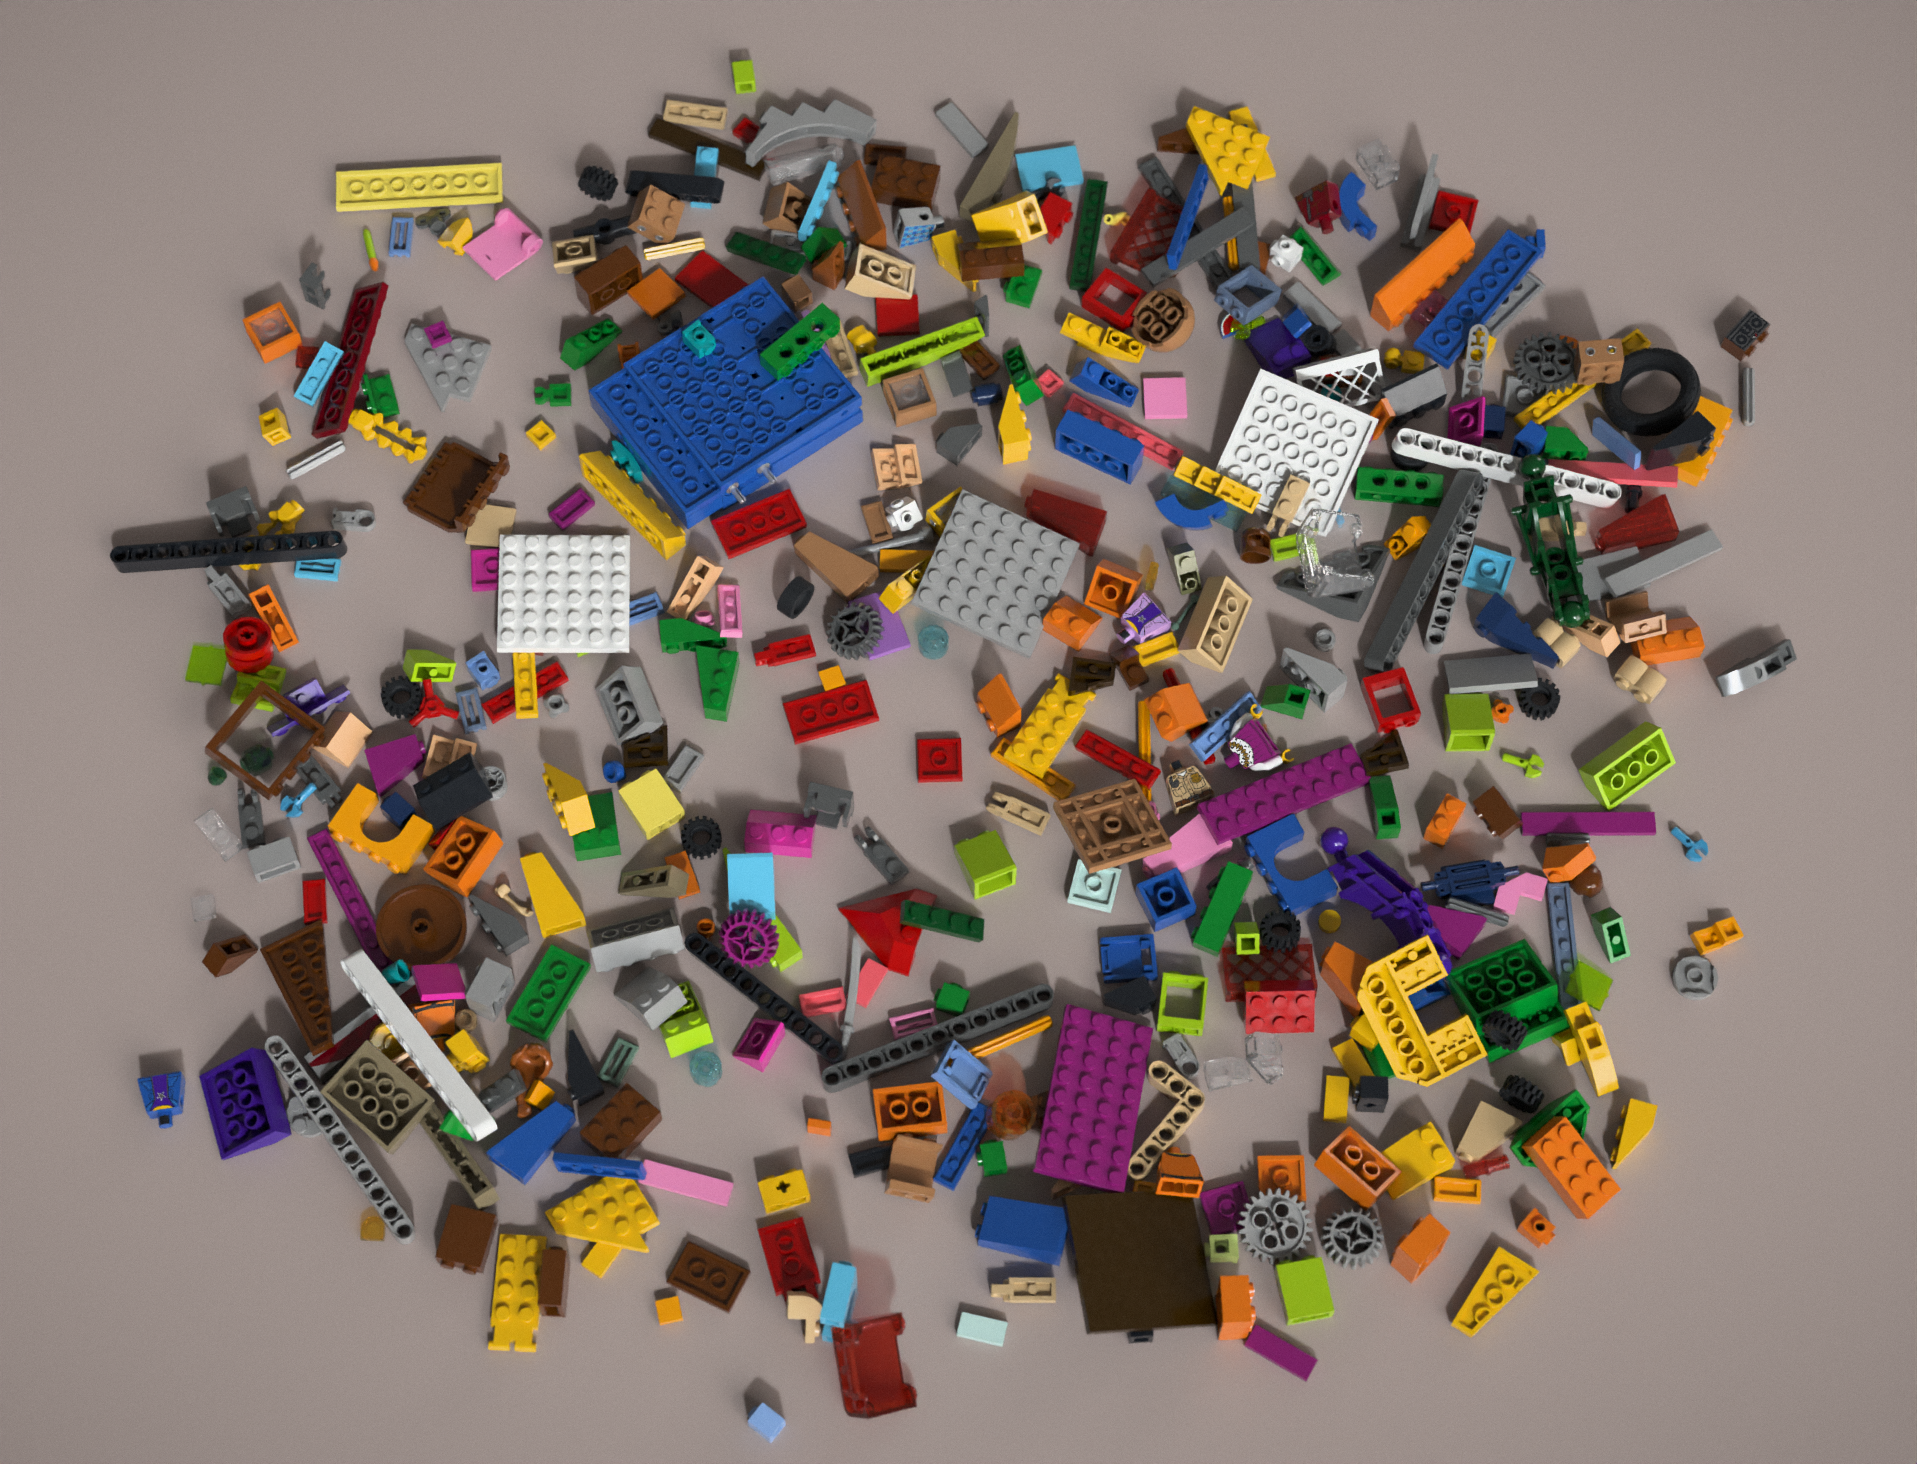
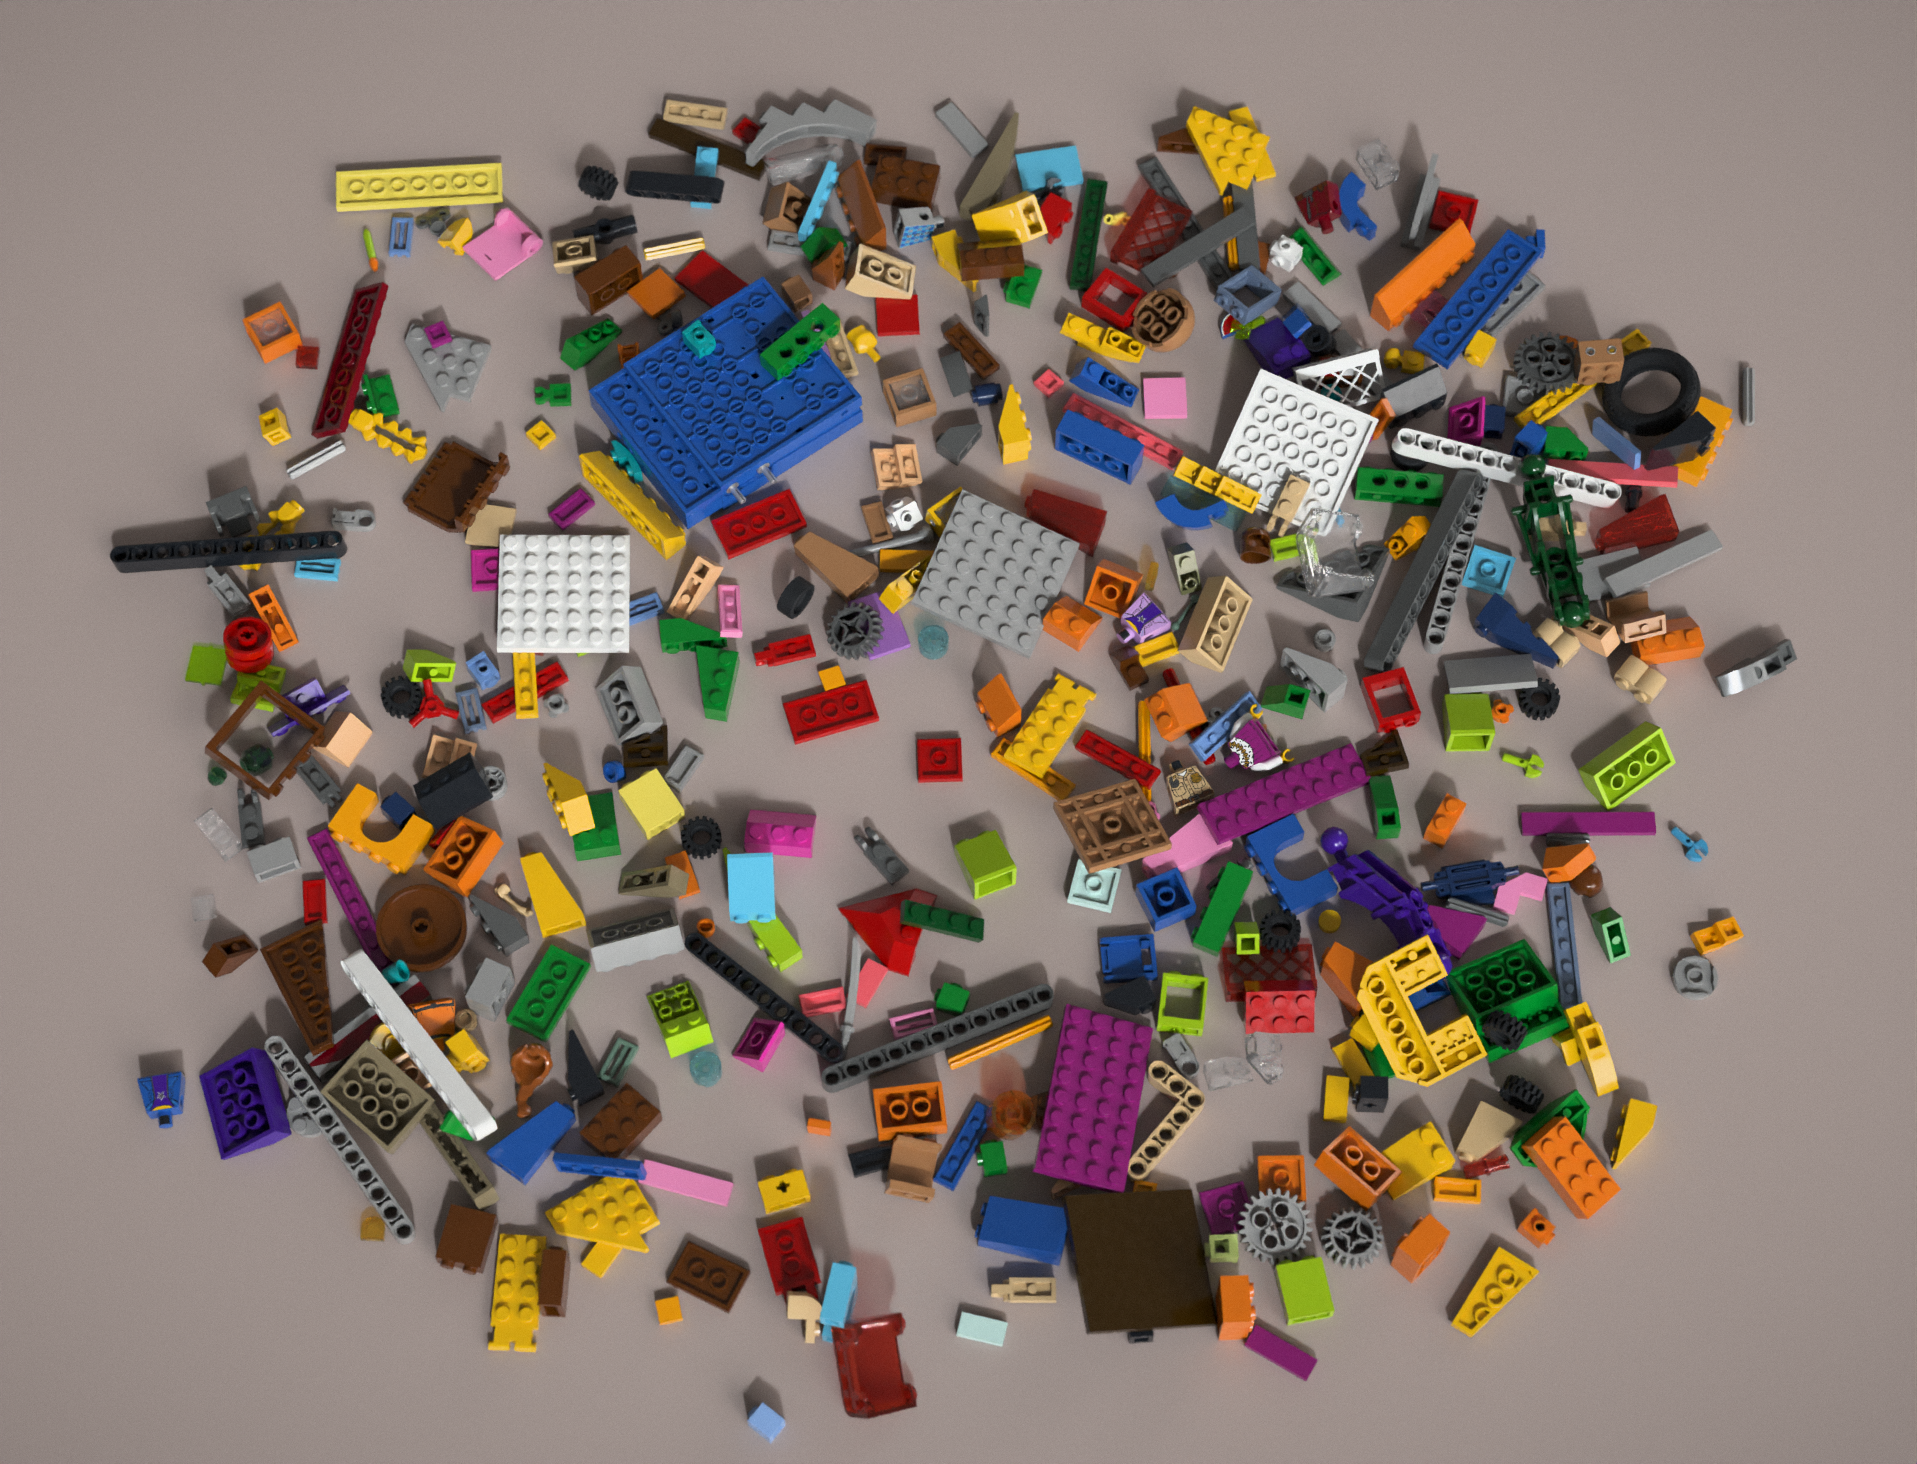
dark azure bar [280,783,317,818] -> none
medium azure plate [294,341,344,407] -> none
dark grey hinge [299,263,331,310] -> none
magenta slope [364,734,426,797] -> none
dark pink tile [411,963,466,1001] -> none
dark grey hinge [478,1069,527,1113] -> none
light orange tile [524,1080,555,1111] -> none
light grey slope [614,966,687,1031] -> none
medium nougat piece [627,184,685,245] -> none
bright pink plate [692,610,715,628] -> none
magenta gear [718,908,779,968] -> none
dark green plate [726,231,807,275] -> none
lime brick [732,60,756,94] -> none
dark grey panel [804,781,854,830] -> none
lime slope [859,317,985,387] -> none
medium blue container [931,1040,993,1109] -> none
tan hinge [986,792,1051,836] -> none
green slope [1003,345,1044,407] -> none
dark brown wing [1068,657,1116,696] -> none
orange torso [1155,1147,1204,1198] -> none
blue tile [1167,164,1209,270] -> none
light grey beam [1461,324,1489,403] -> none
reddish brown brick [1473,786,1524,840] -> none
clear neon green piece [1565,960,1613,1011] -> none
brick [1721,309,1770,362] -> none

